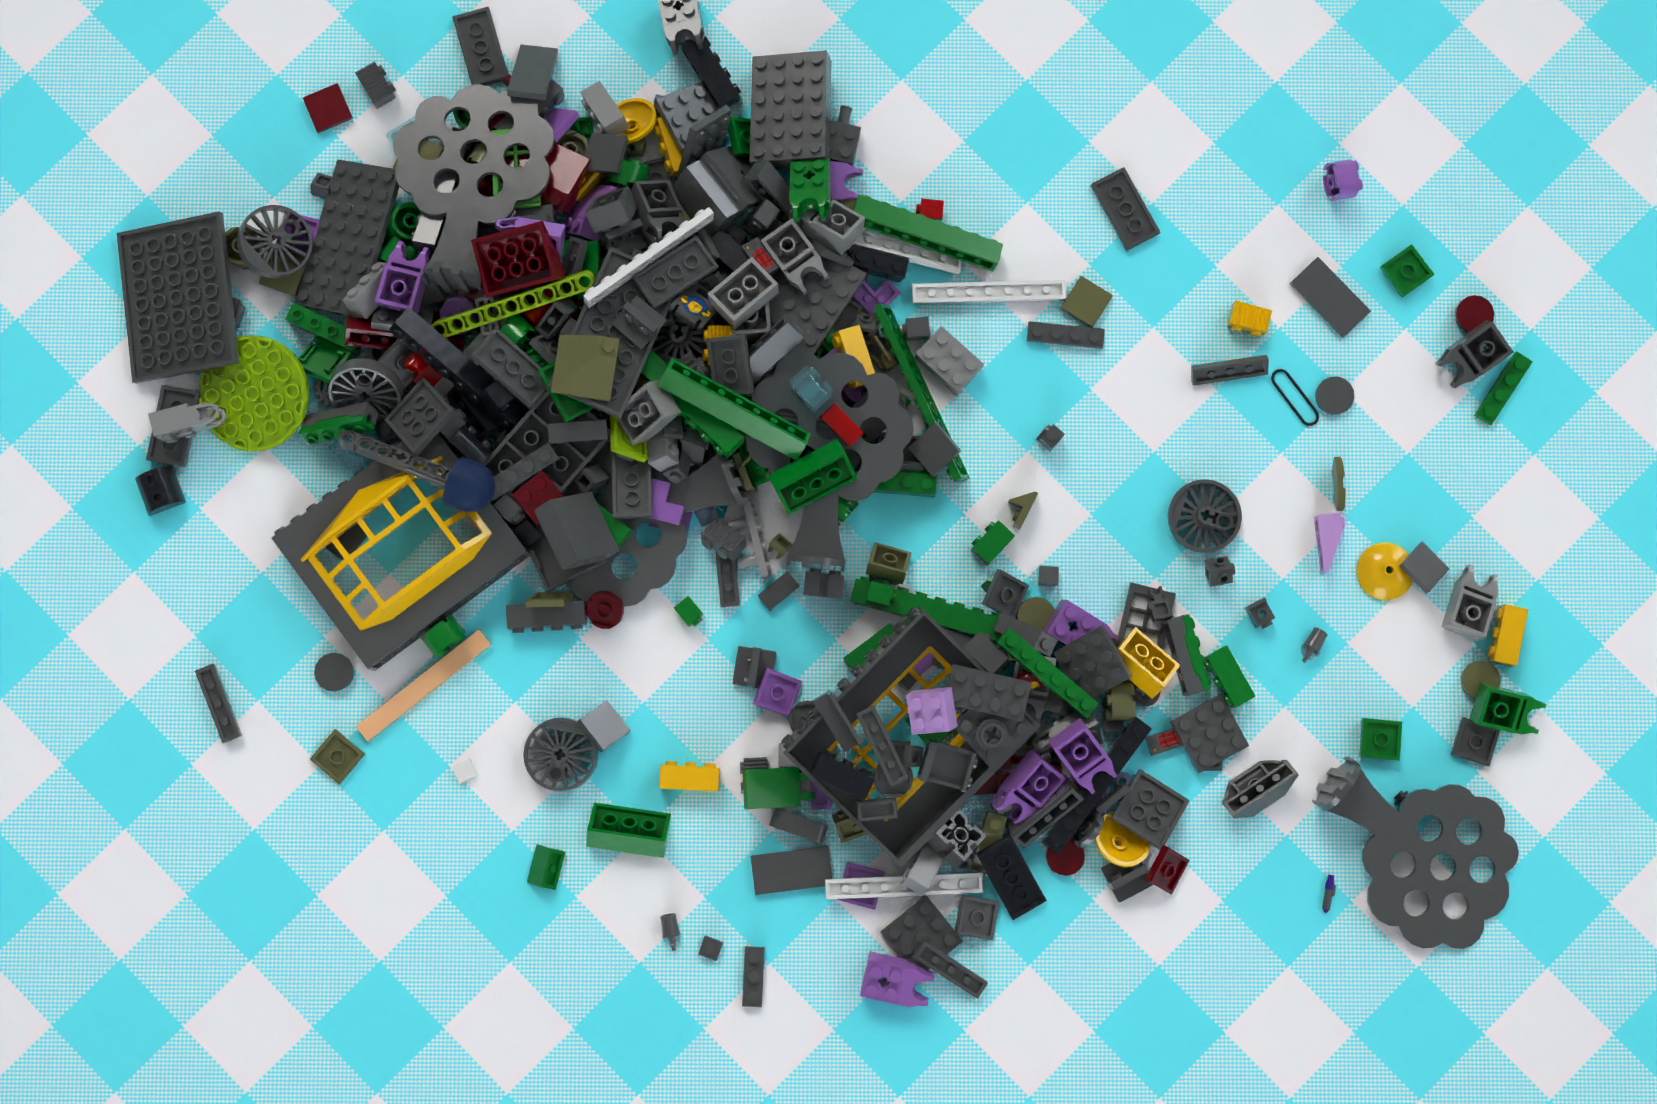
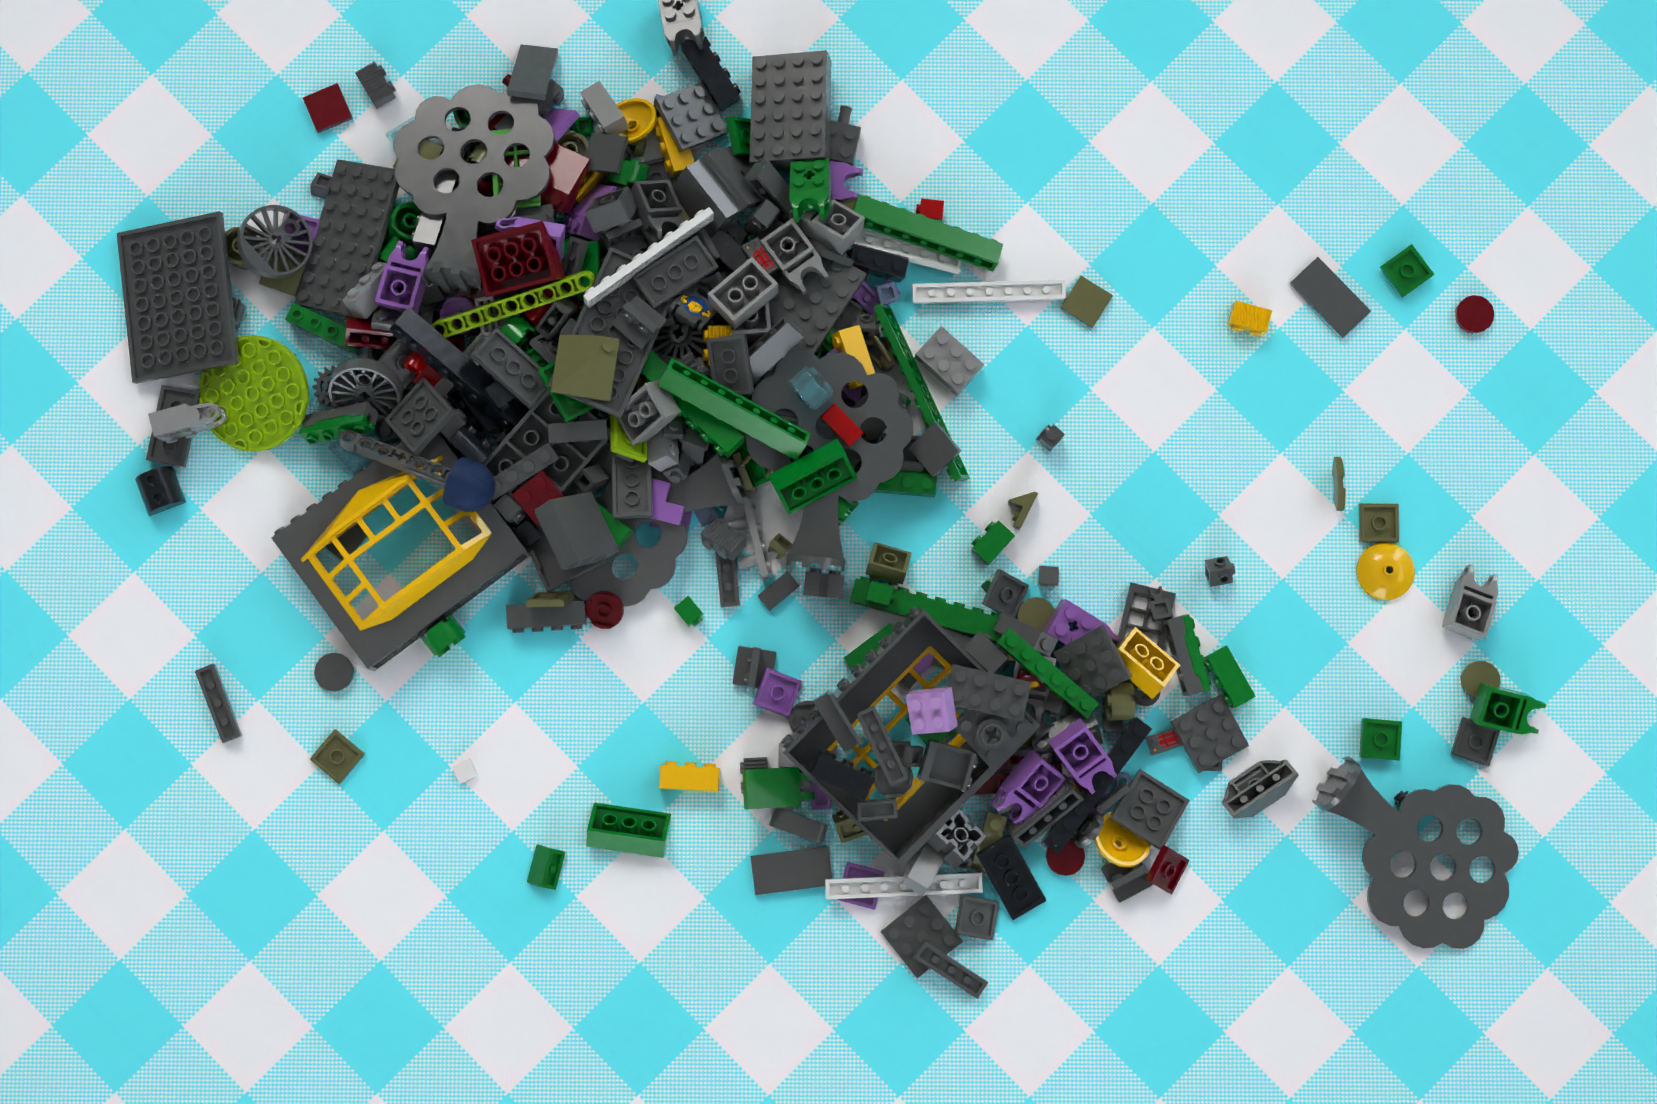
green container [298,336,354,384] -> none
light nougat tile [356,629,492,742] -> none
dark grey tile [452,6,508,85] -> none
dark grey piece [523,717,598,792] -> none
tile [577,700,631,752] -> none
dark grey piece [660,913,682,951] -> none
dark grey plate [678,105,732,174] -> none
dark grey plate [698,935,723,961] -> none
dark grey plate [742,946,765,1007] -> none
medium lavender brick [860,951,935,1007] -> none
dark grey brick [902,316,930,341] -> none
dark grey plate [1026,321,1105,349] -> none
dark grey tile [1090,167,1161,252] -> none
dark grey piece [1168,479,1242,553] -> none
dark grey plate [1191,355,1269,386] -> none
dark grey brick [1245,597,1275,629] -> none
black piece [1271,369,1319,426] -> none
dark grey piece [1301,627,1328,663] -> none
lavender slope [1314,513,1345,574] -> none
dark grey tile [1315,376,1355,415] -> none
piece [1322,874,1336,913] -> none
medium lavender brick [1323,159,1363,201] -> none
dark grey tile [1399,541,1449,594] -> none
dark grey brick [1435,320,1514,388] -> none
green plate [1474,351,1533,425] -> none
yellow brick [1487,604,1528,667] -> none
none -> sand blue plate [875,282,899,304]
none -> olive tile [1359,503,1399,543]

